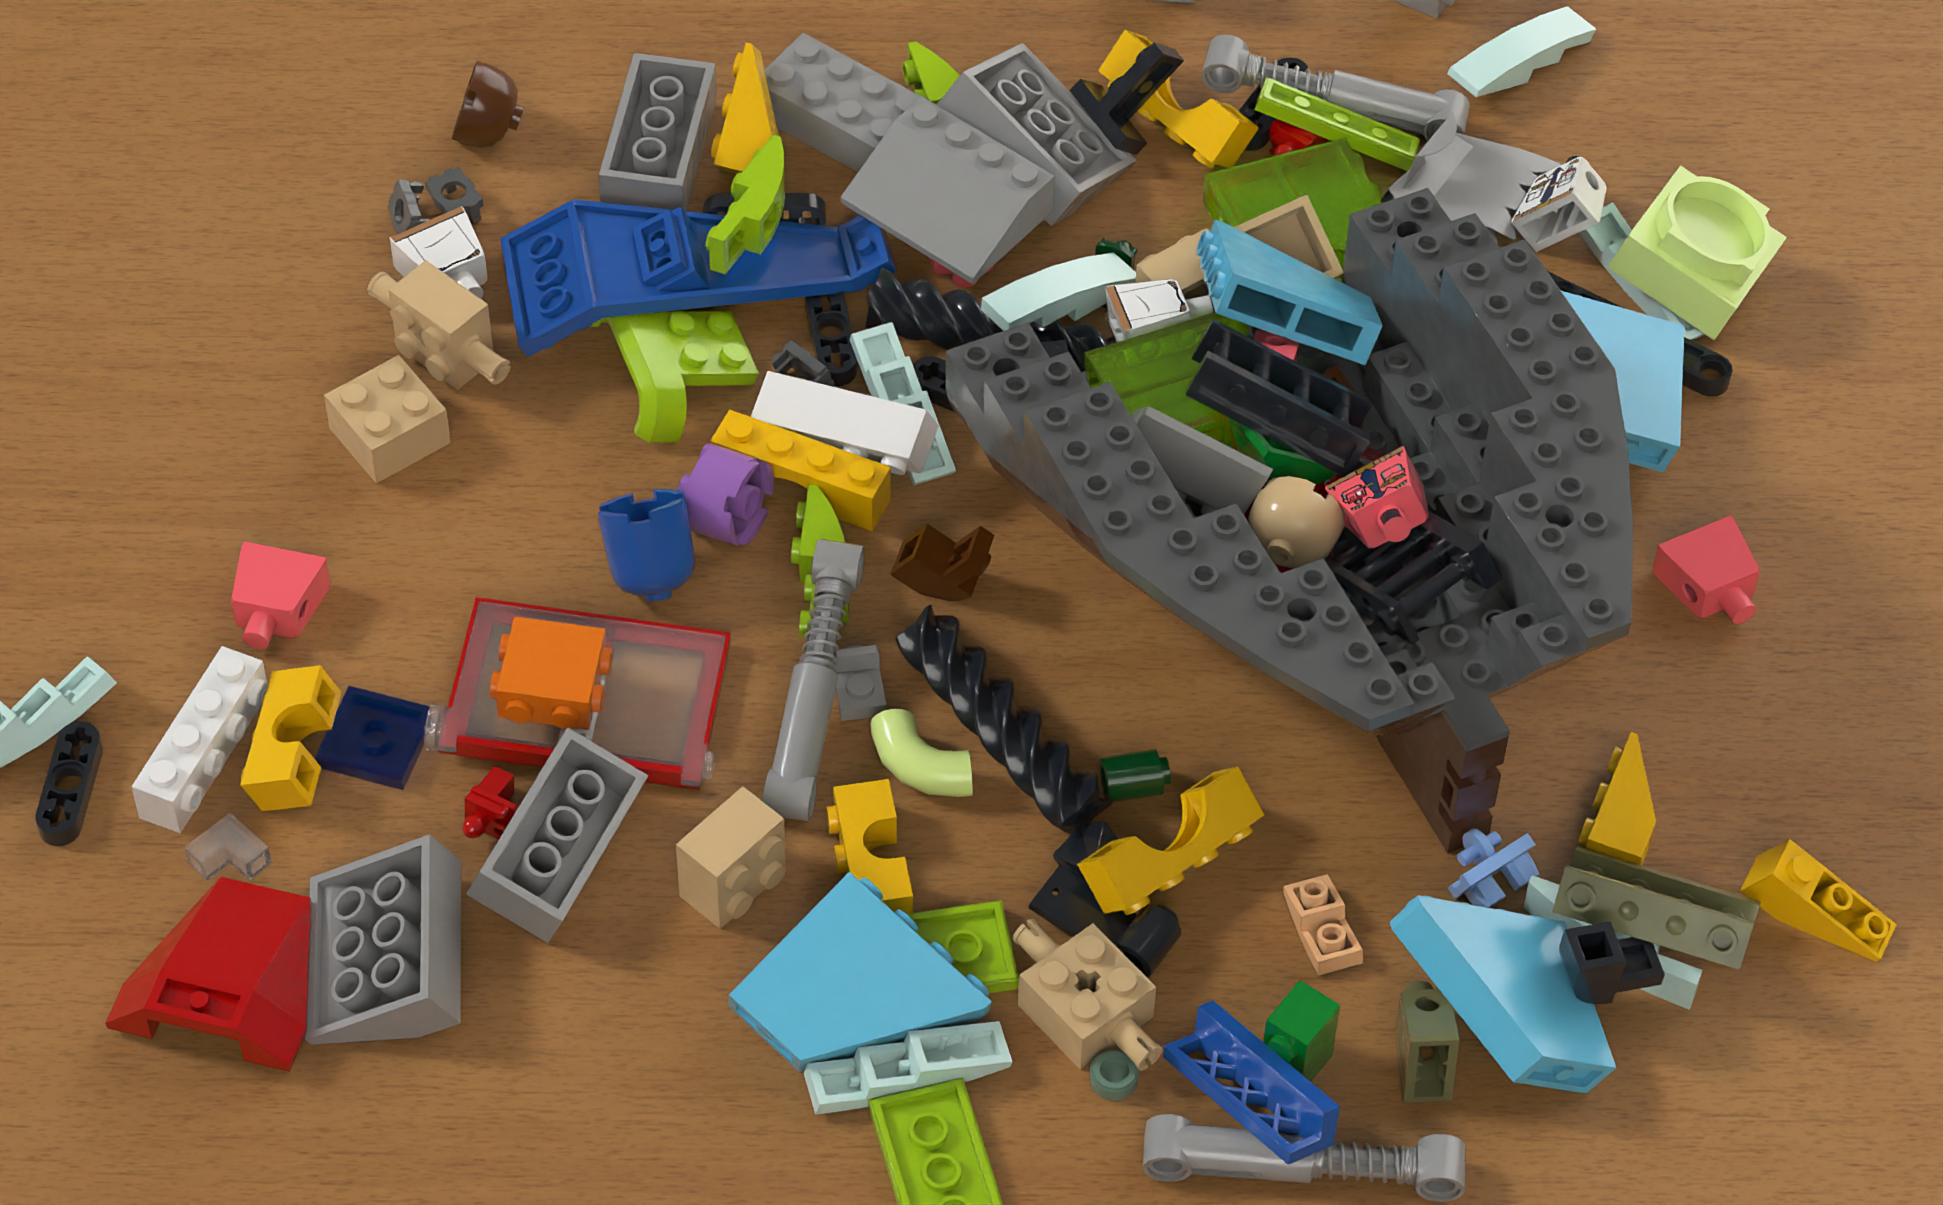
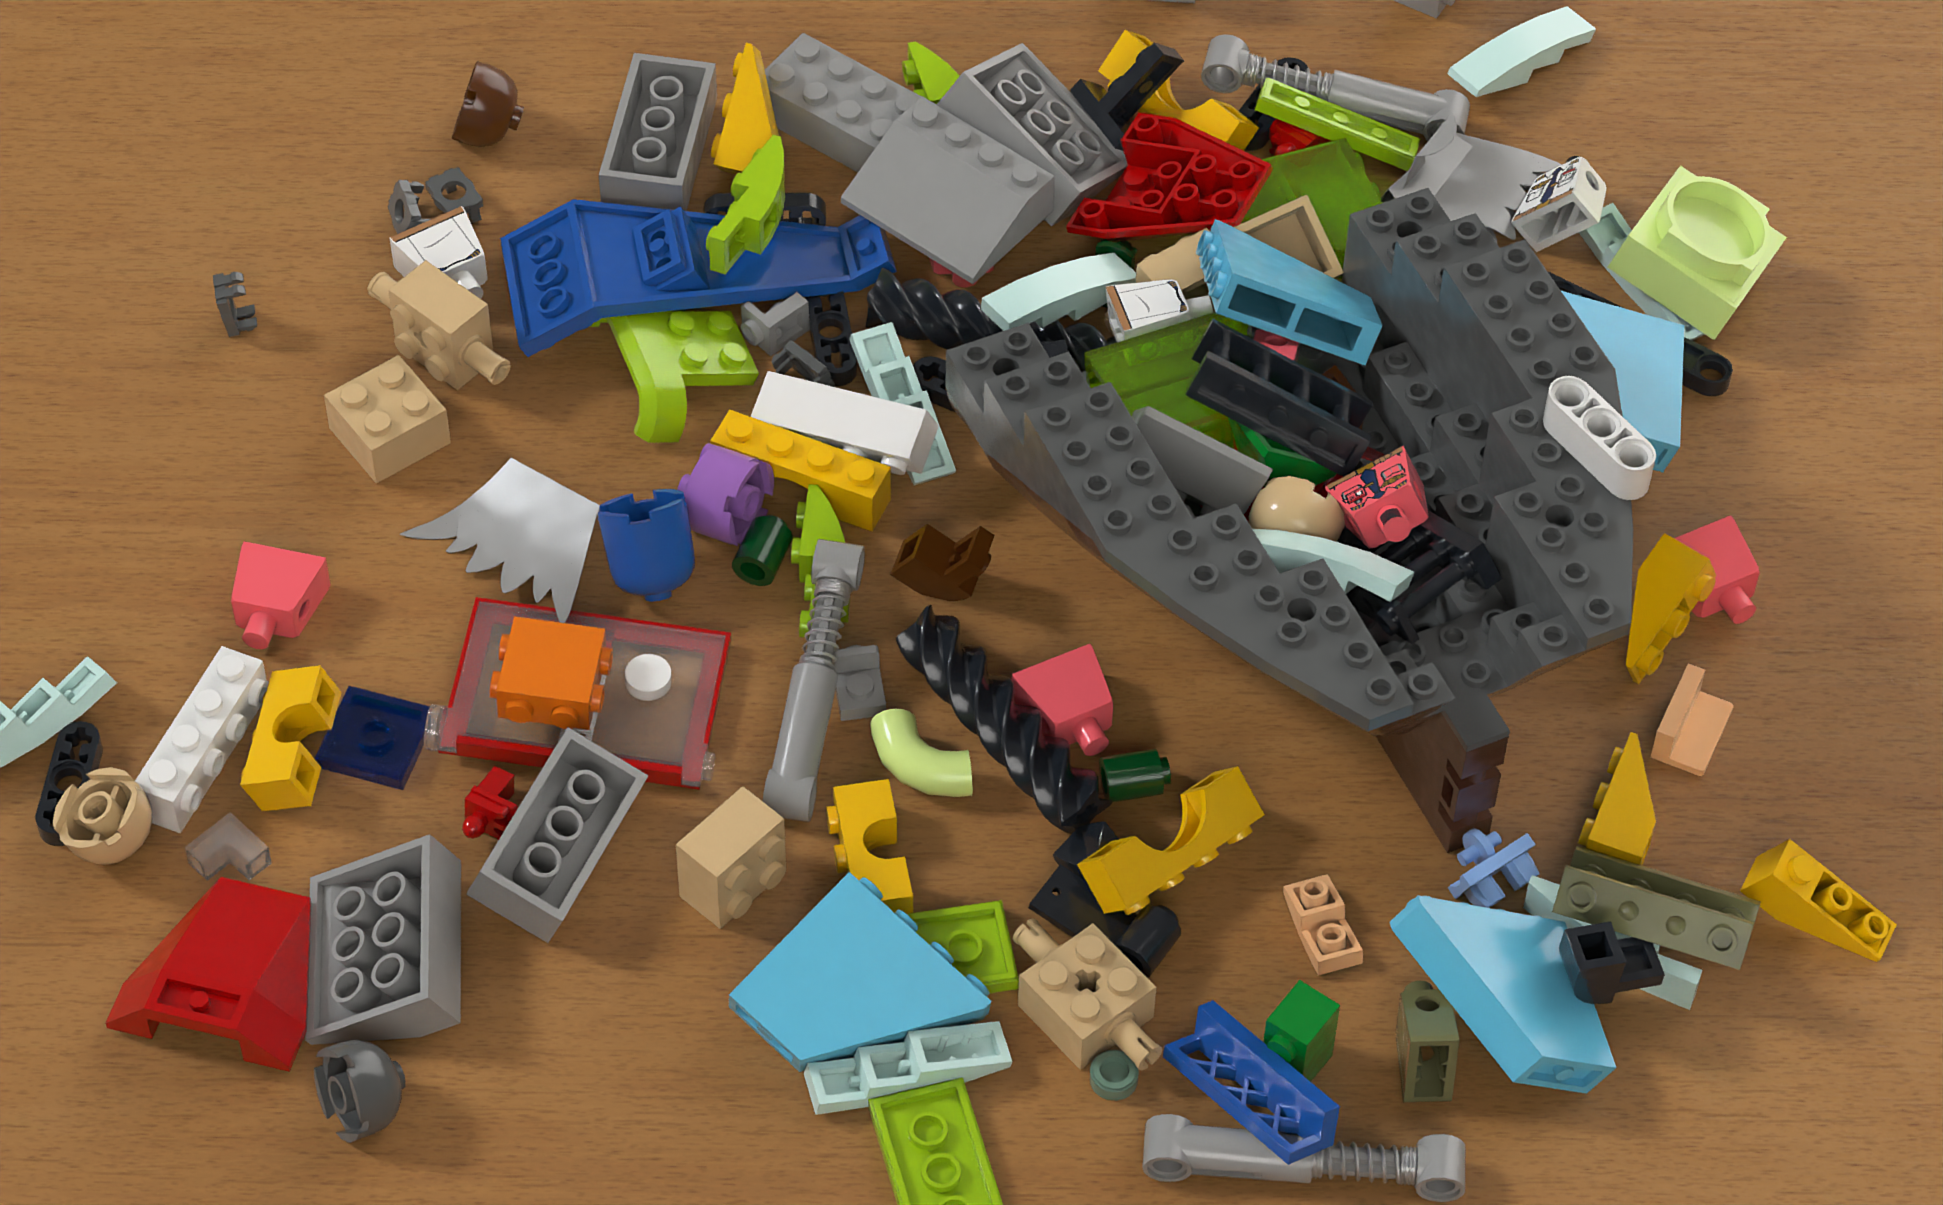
none -> tan cylinder [53,767,152,865]
none -> dark grey piece [213,272,257,337]
none -> dark grey cylinder [314,1040,405,1143]
none -> light grey piece [400,458,600,623]
none -> white tile [625,654,671,701]
none -> dark green brick [732,515,793,586]
none -> light grey bracket [741,292,810,356]
none -> coral torso [1012,644,1113,756]
none -> red wedge [1066,112,1273,241]
none -> light aqua slope [1253,529,1414,602]
none -> white beam [1543,376,1656,500]
none -> yellow slope [1626,533,1717,684]
none -> light nougat panel [1650,663,1733,776]

